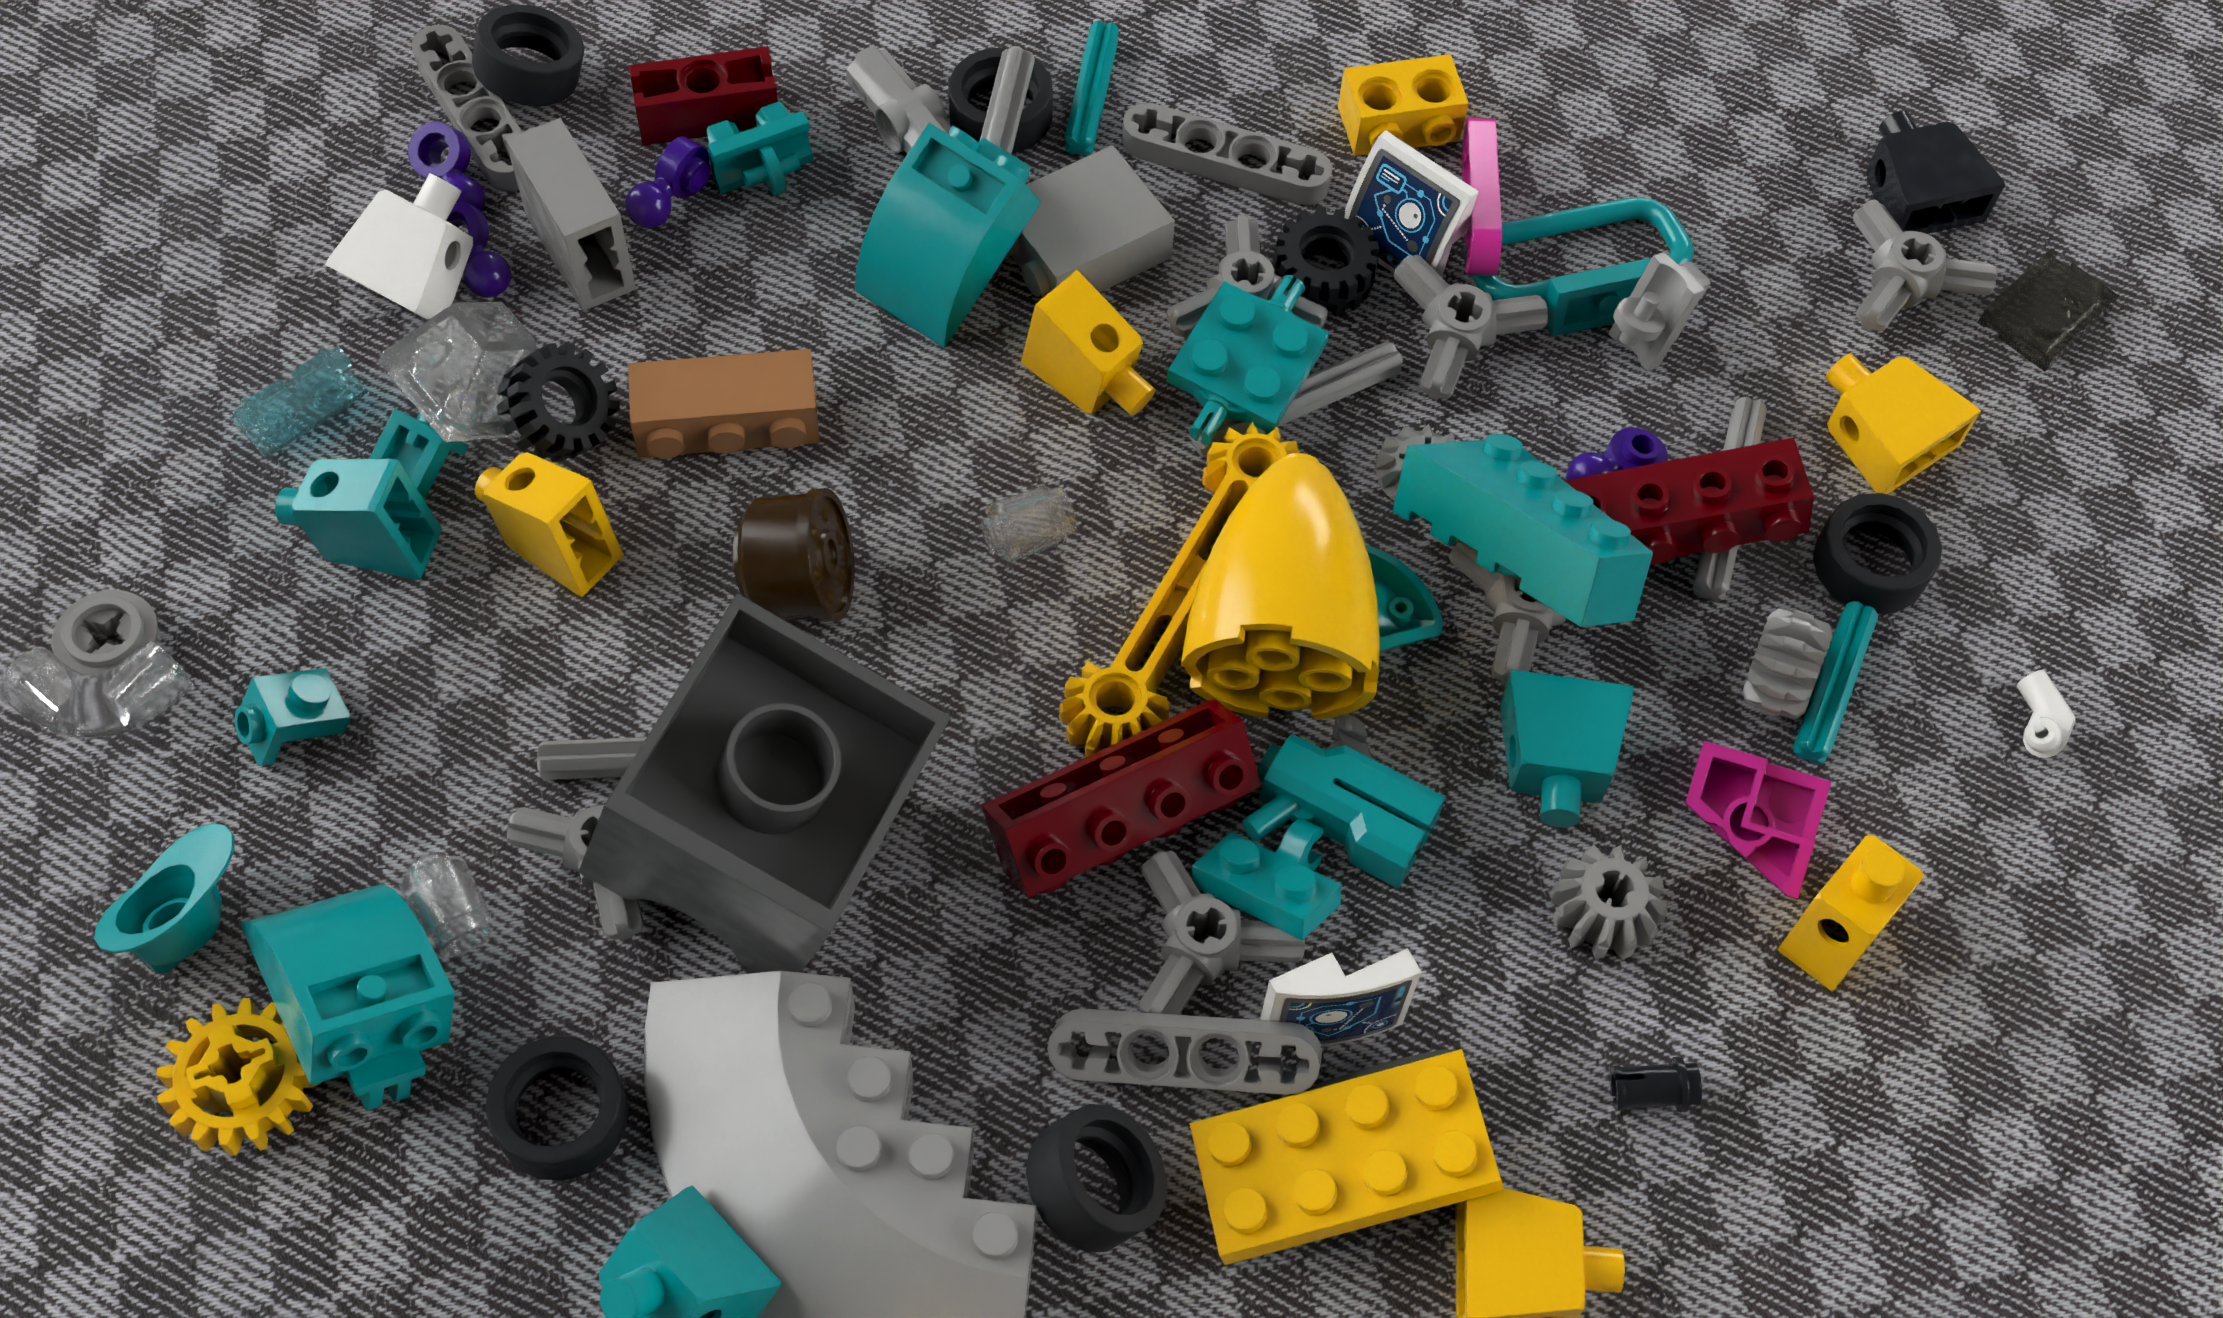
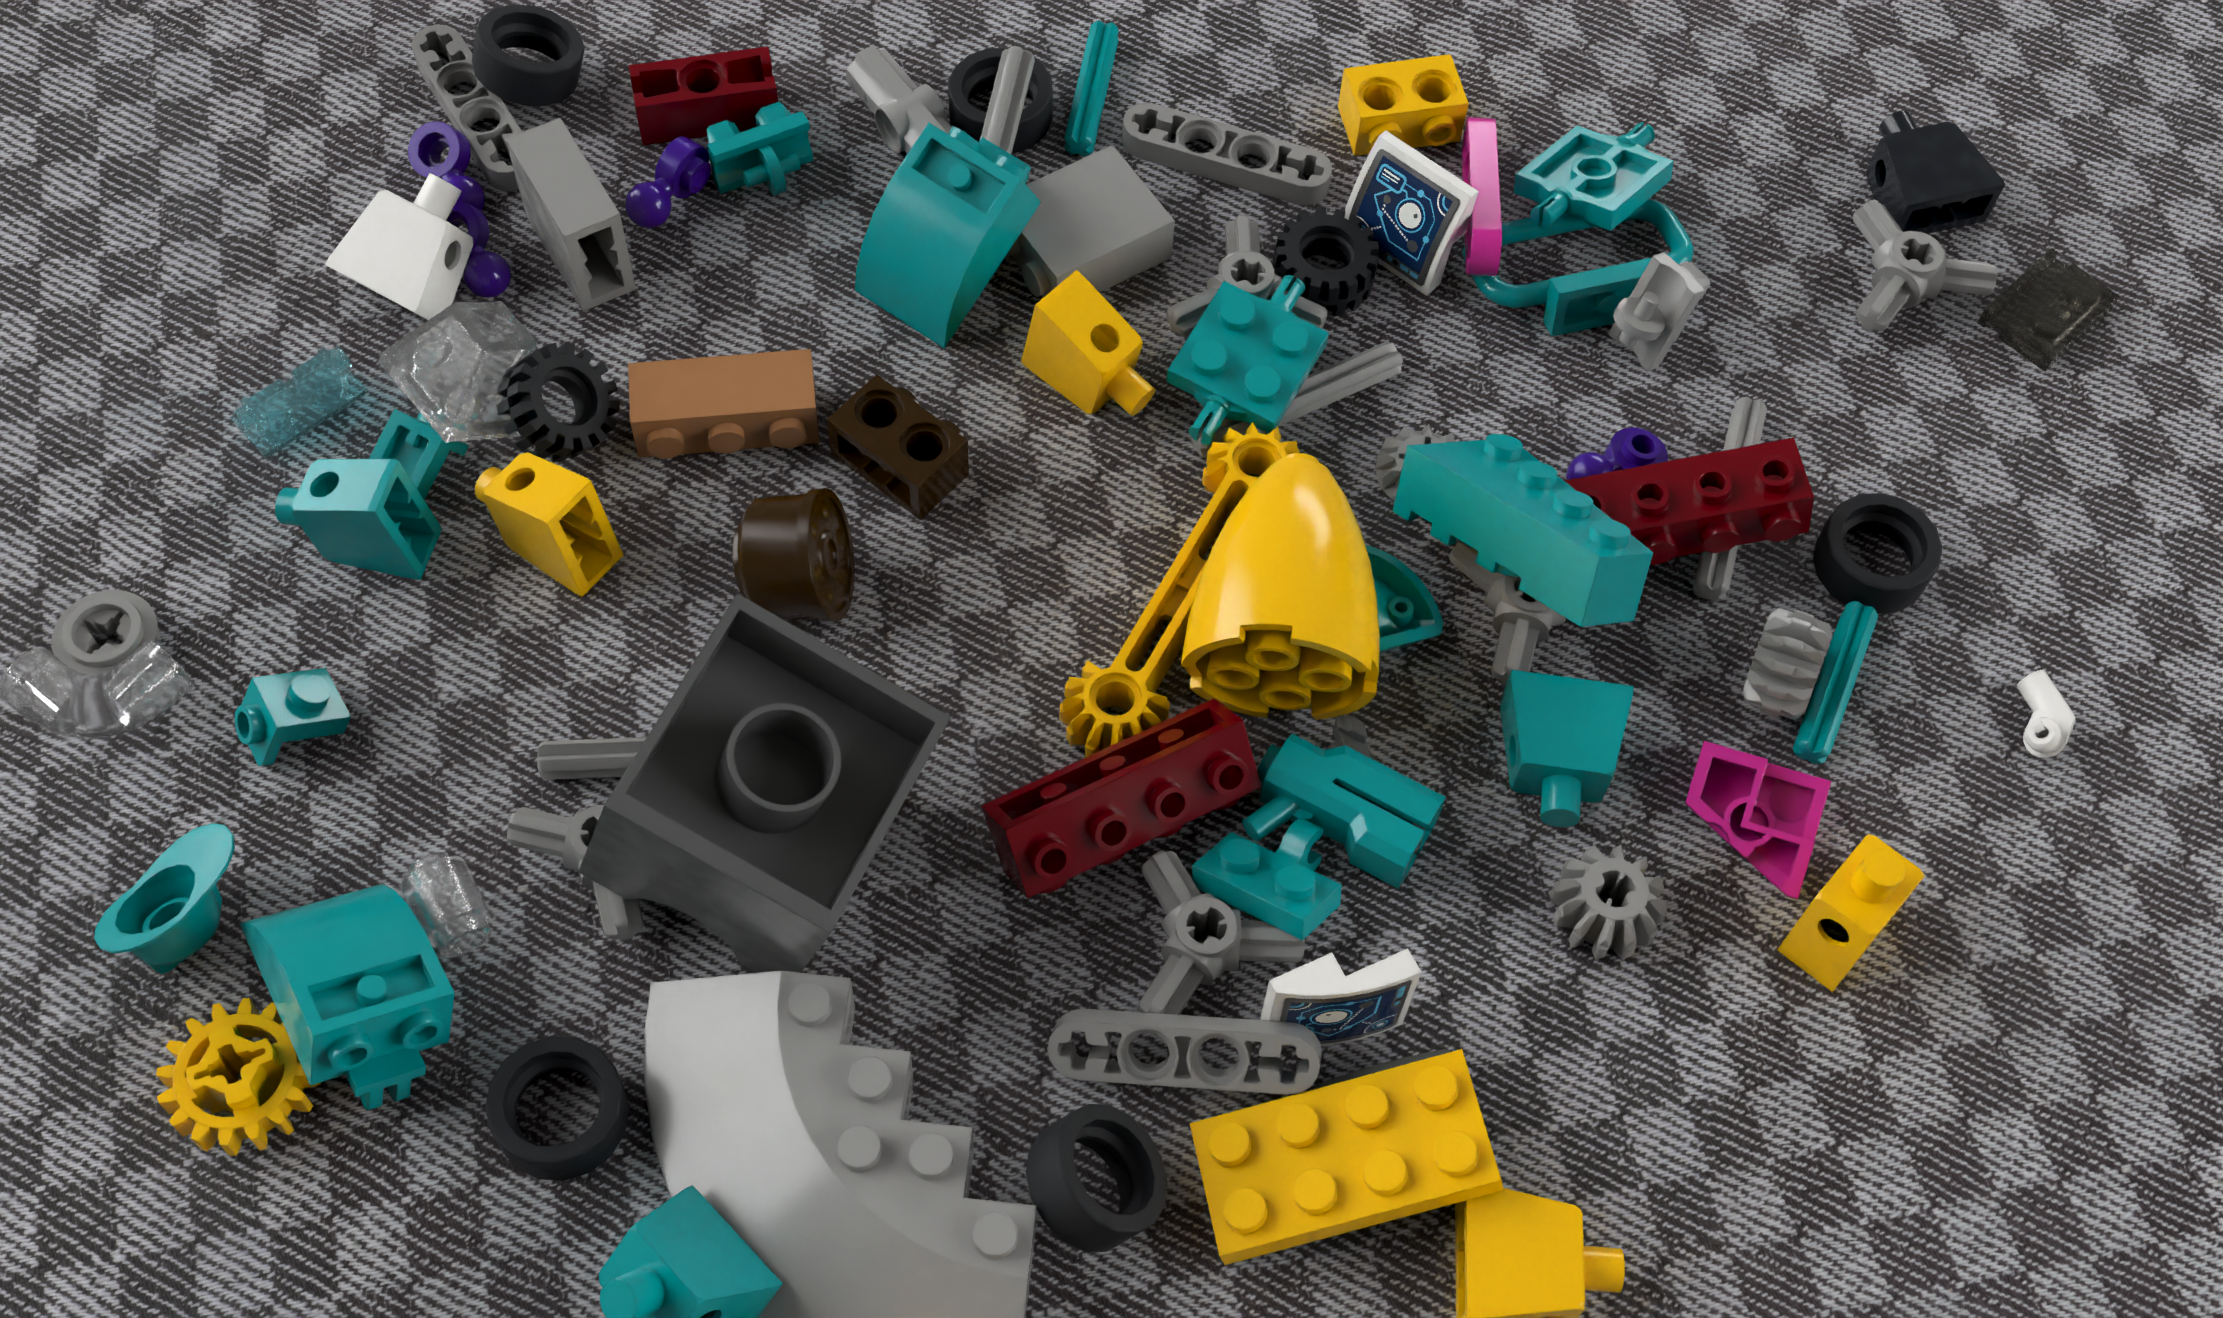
clear brick [980,485,1077,563] -> none
light grey bush [1393,255,1548,400] -> none
black pin [1610,1057,1702,1113] -> none
yellow torso [1825,353,1981,494] -> none
none -> dark brown brick [827,375,969,520]
none -> teal plate [1514,122,1674,231]

